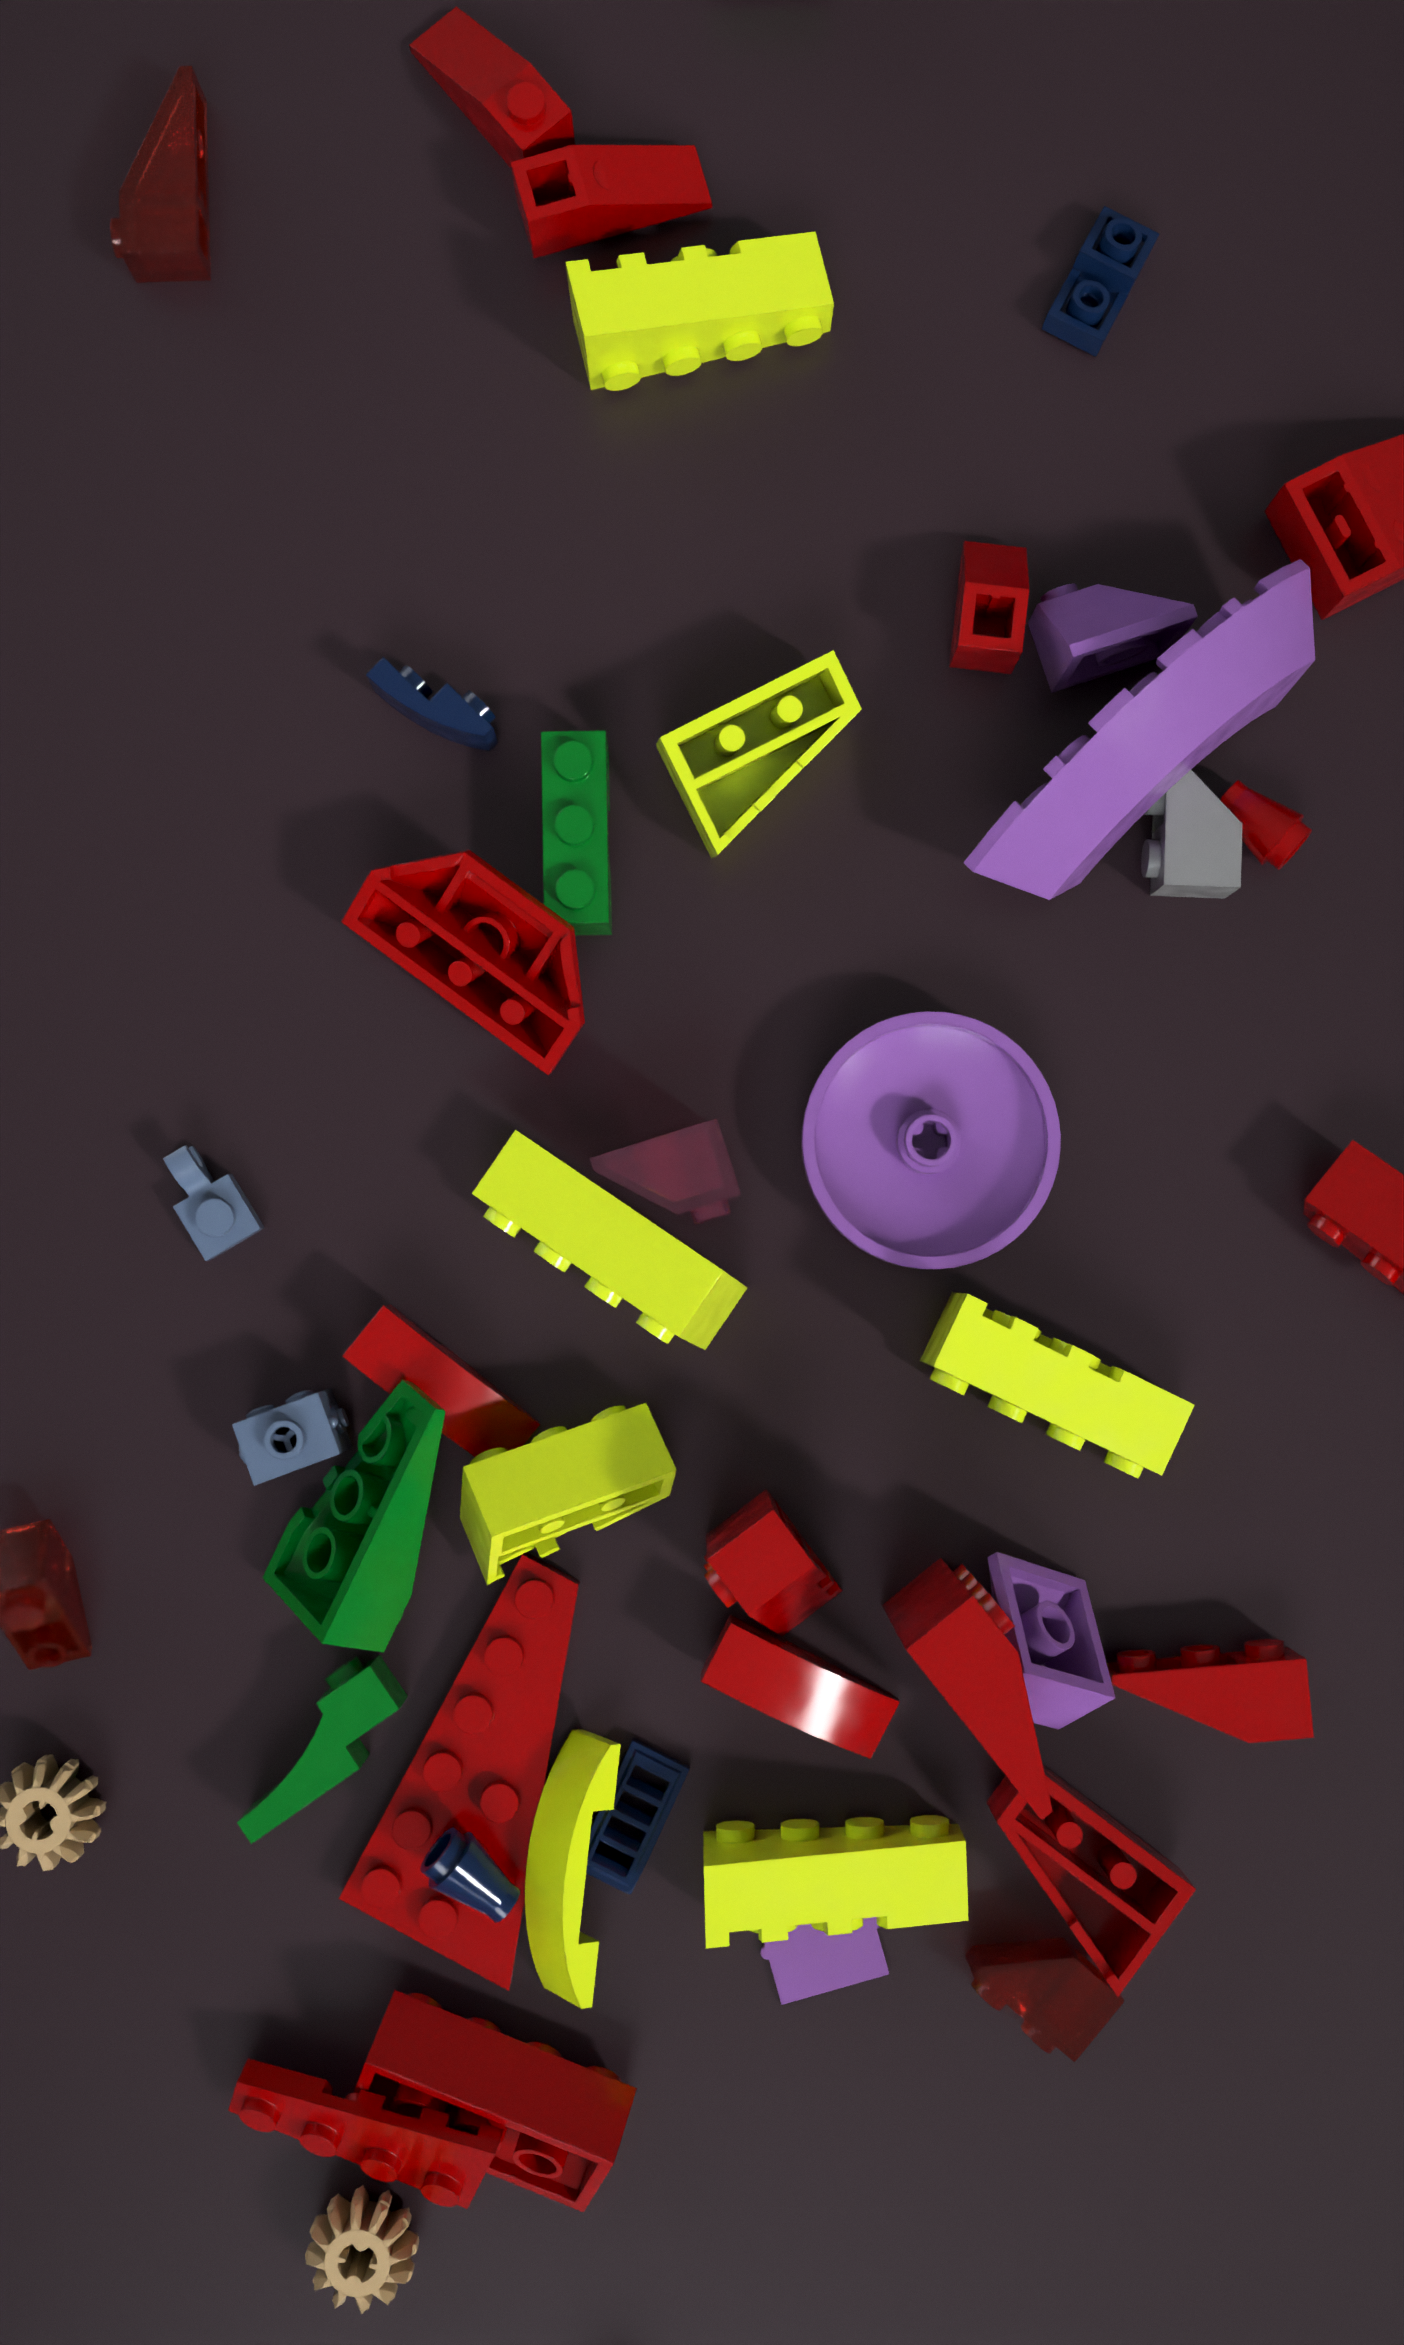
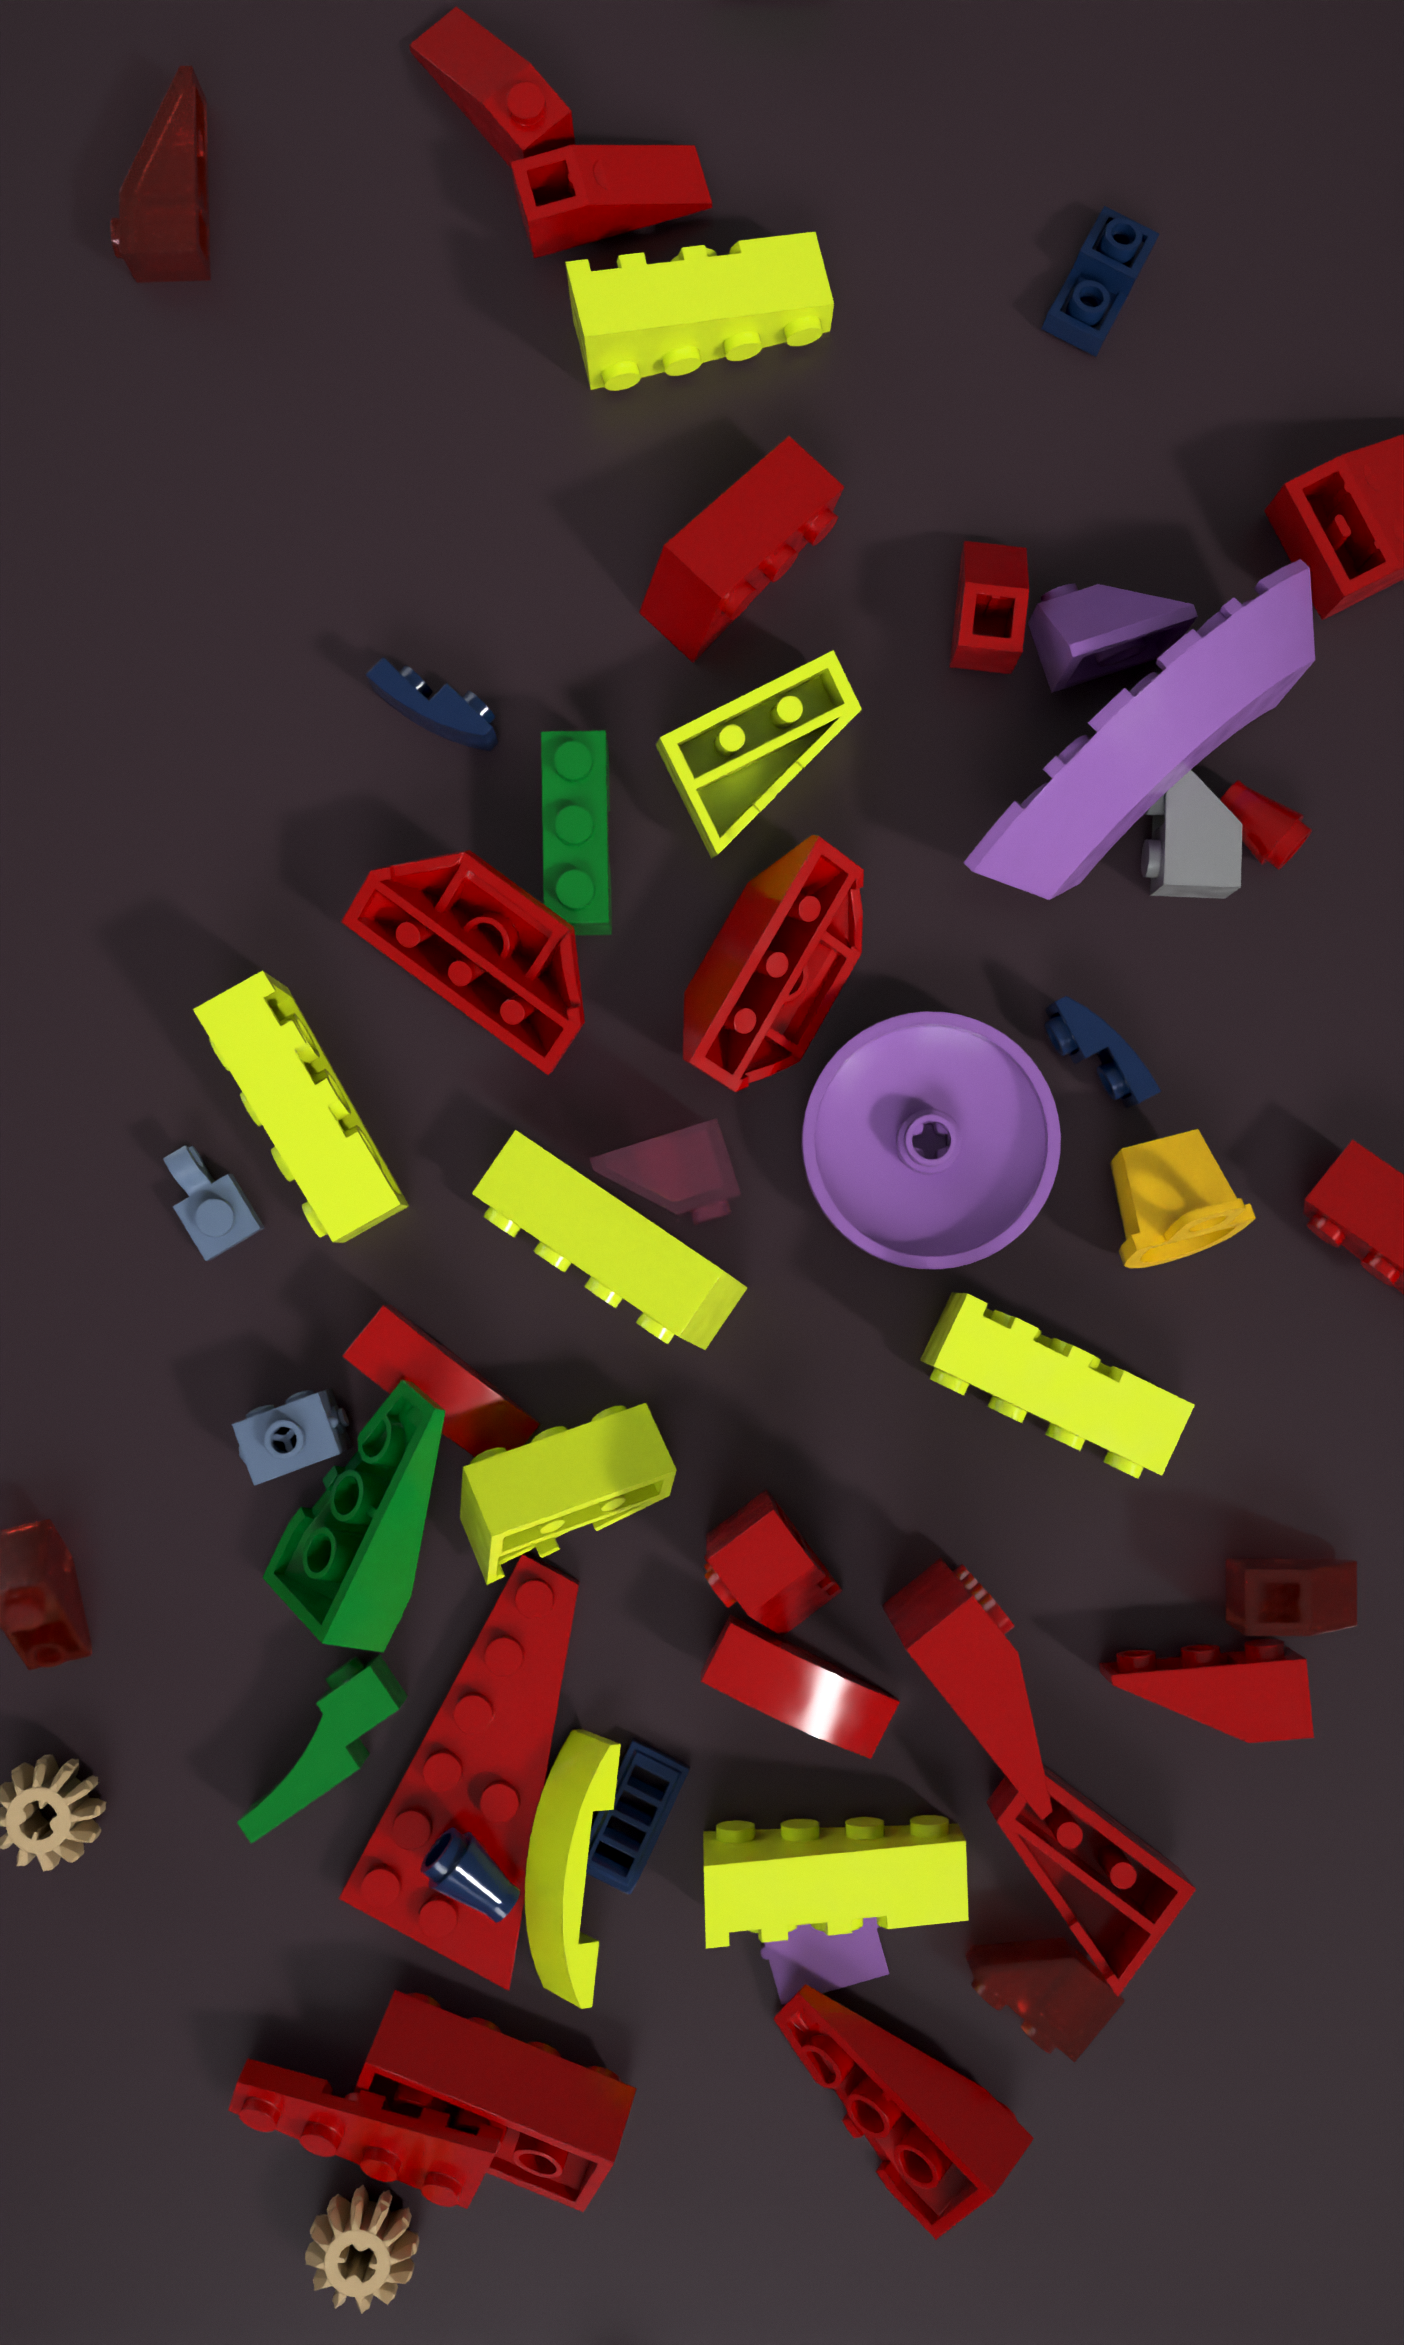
medium lavender slope [988,1552,1116,1730] -> none
none -> neon yellow wedge [193,970,409,1243]
none -> red wedge [639,436,845,663]
none -> red wedge [683,835,864,1092]
none -> red wedge [773,1984,1034,2240]
none -> dark blue slope [1044,996,1161,1108]
none -> yellow container [1110,1129,1256,1269]
none -> clear red slope [1226,1559,1357,1636]

